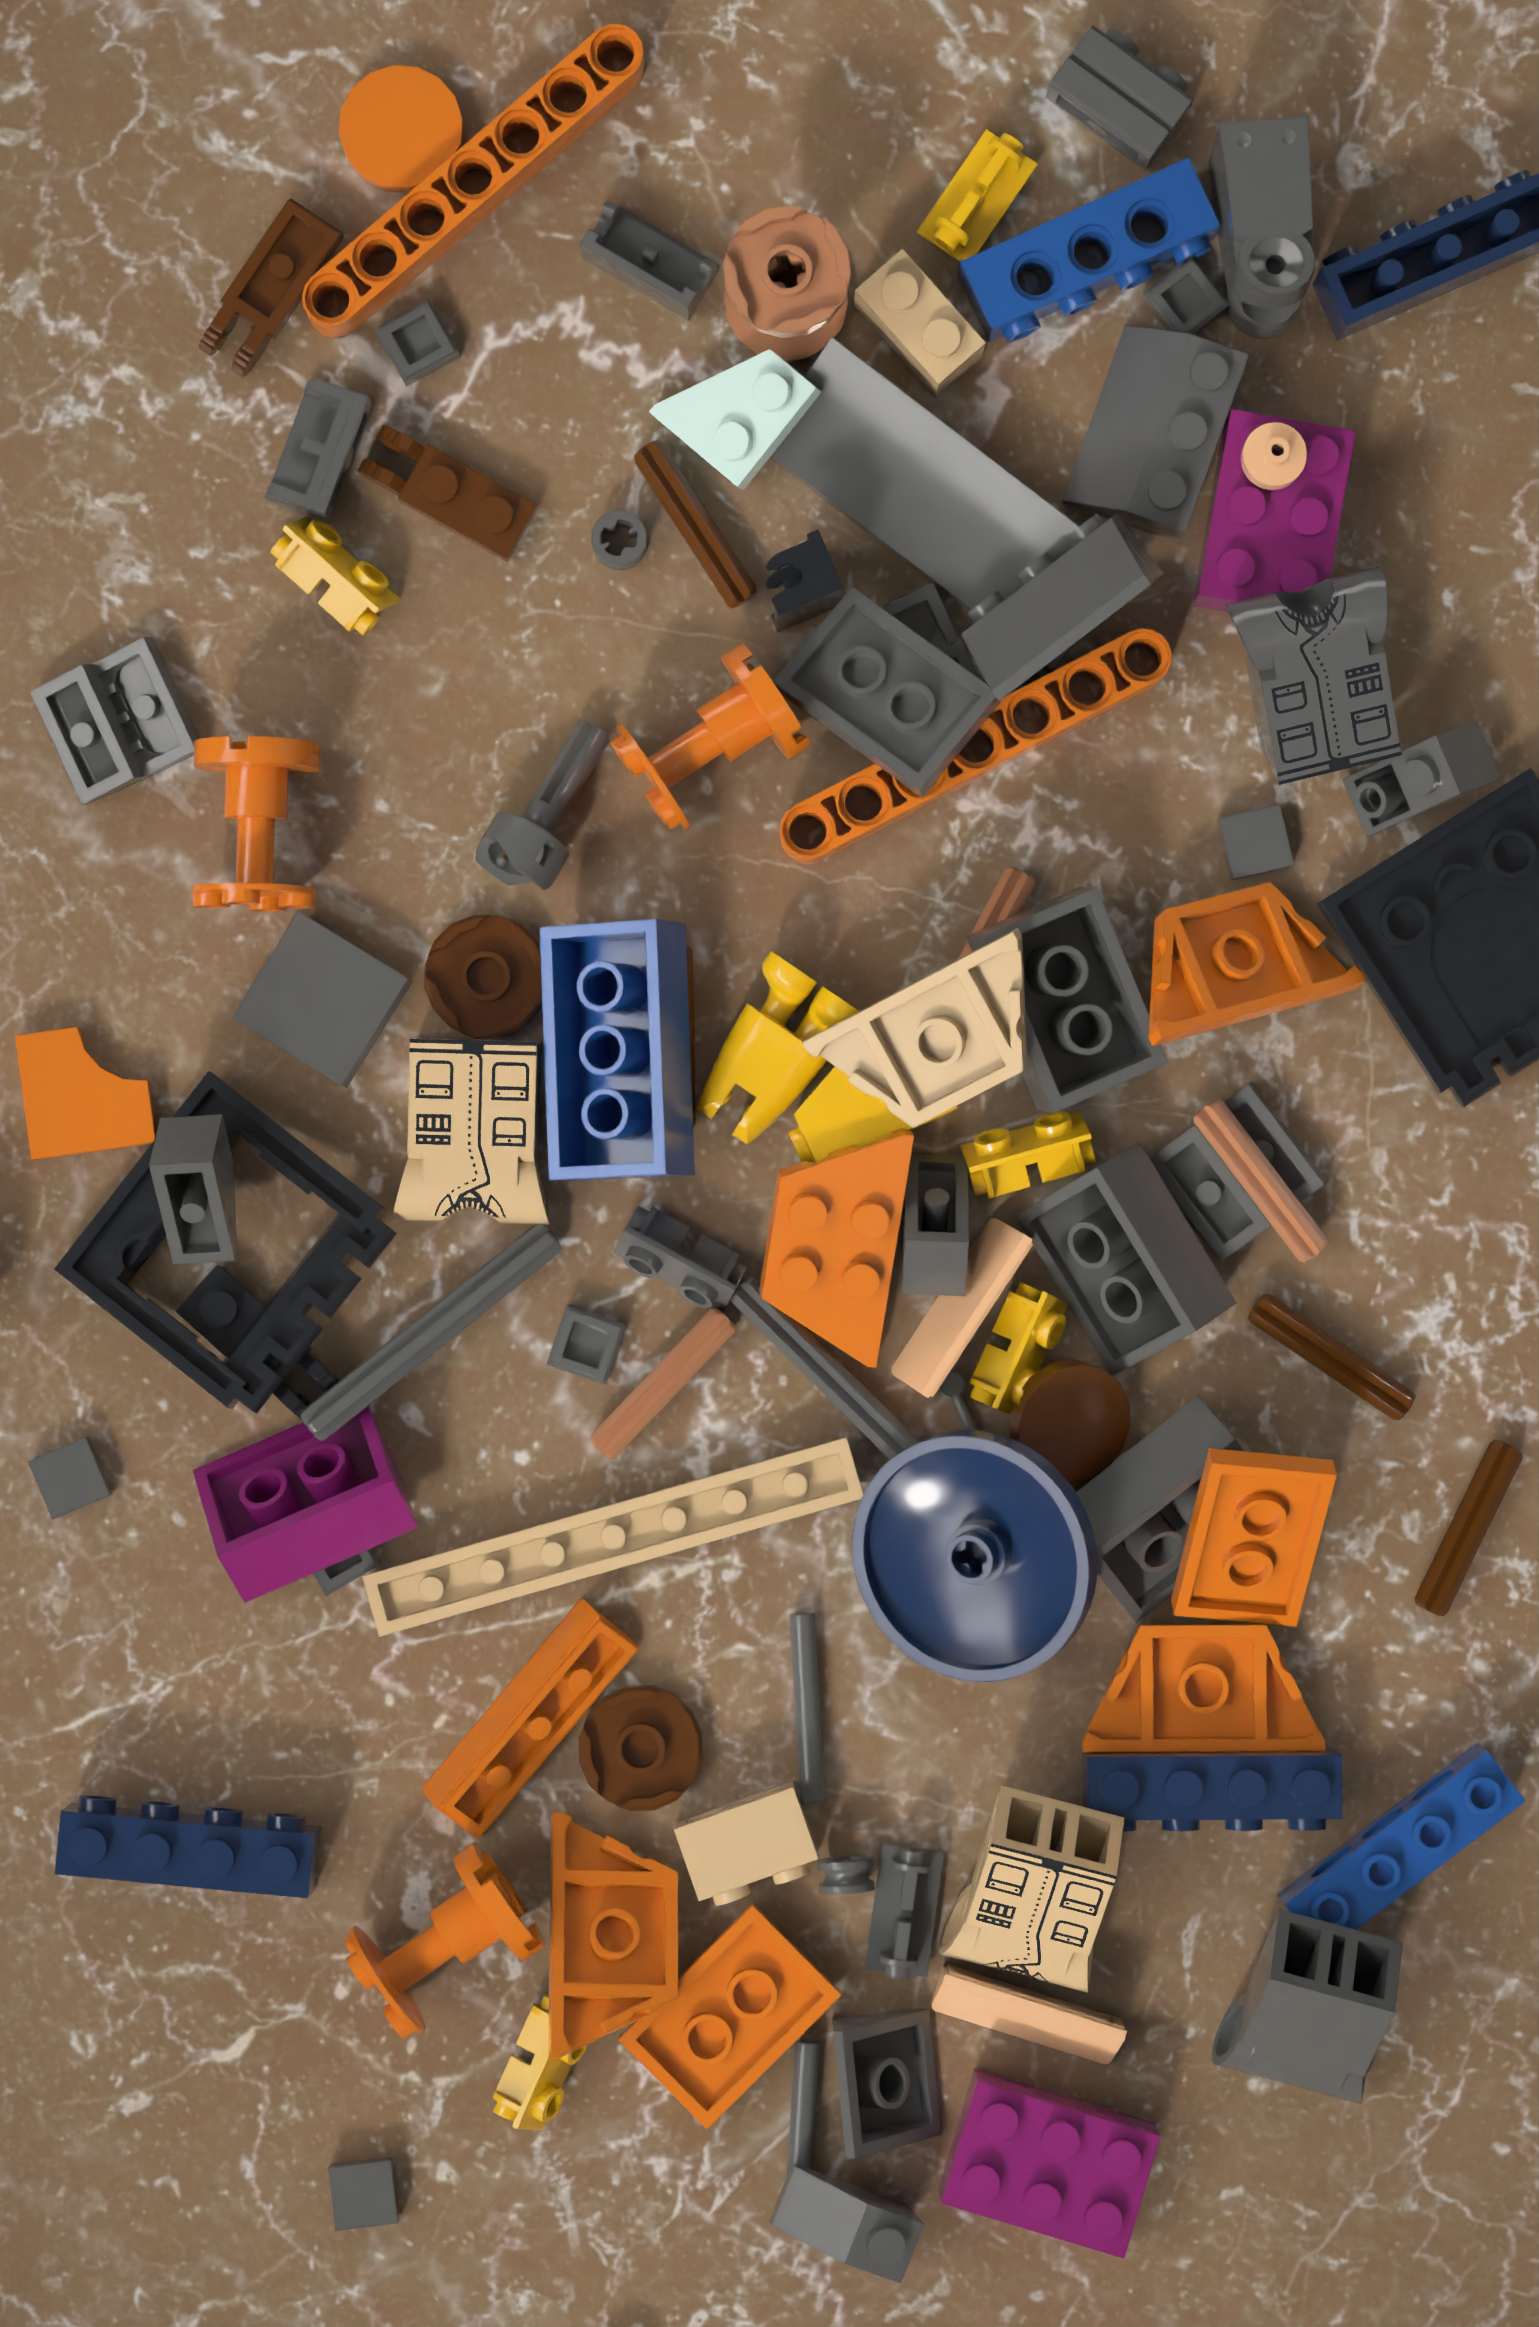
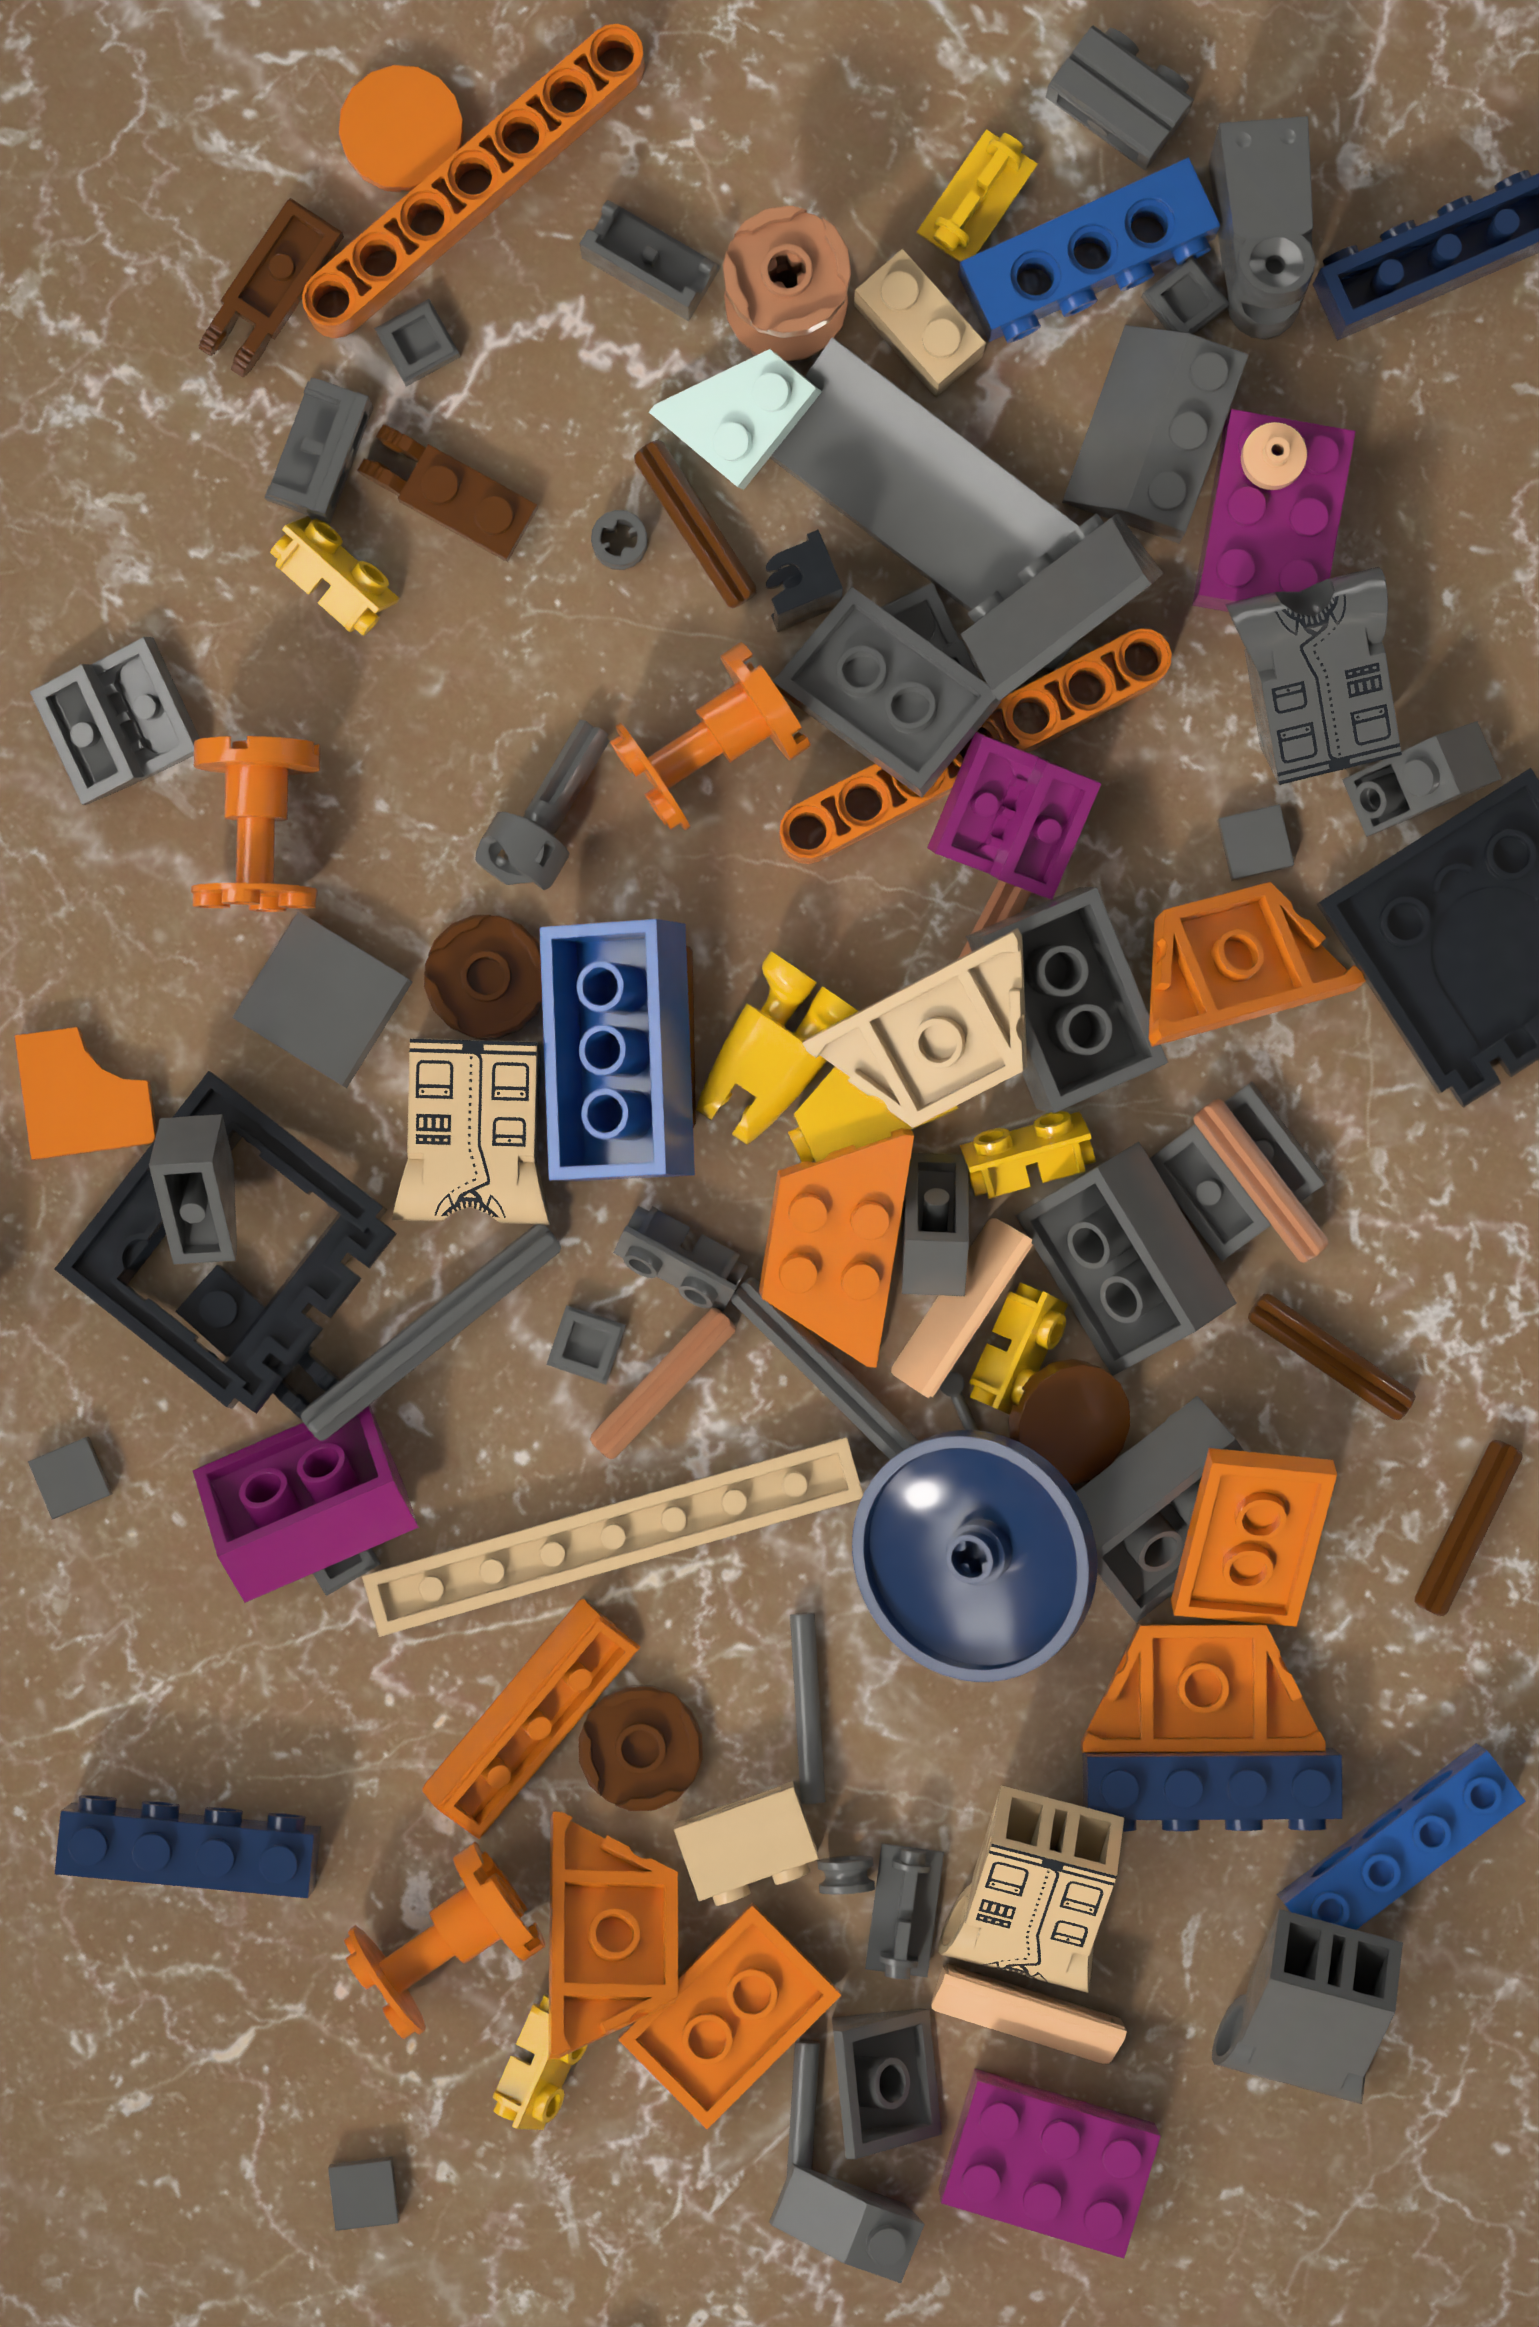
none -> magenta slope [927,732,1101,900]

